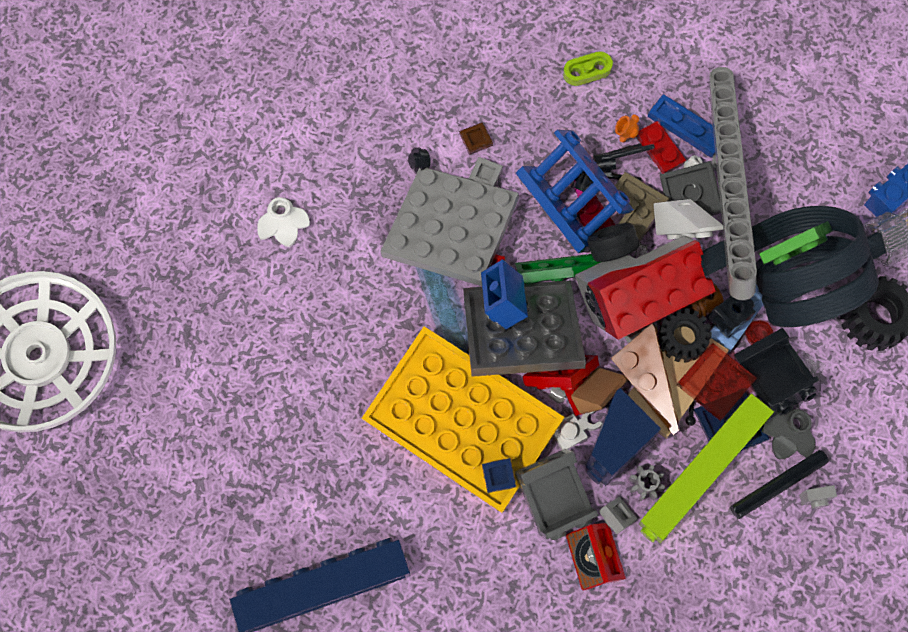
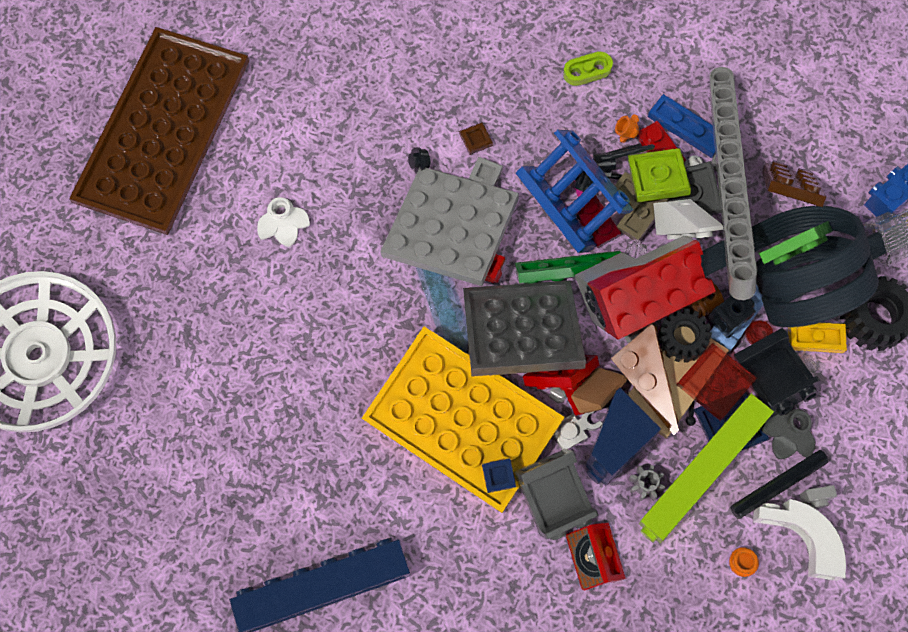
blue brick [481,259,528,329] -> none
black tyre [587,223,640,262] -> none
light grey plate [599,497,637,534] -> none
none -> reddish brown plate [69,27,249,235]
none -> lime plate [628,148,691,202]
none -> orange plate [729,547,759,577]
none -> white arch [753,499,846,581]
none -> reddish brown plate [762,161,827,207]
none -> yellow plate [788,323,847,353]

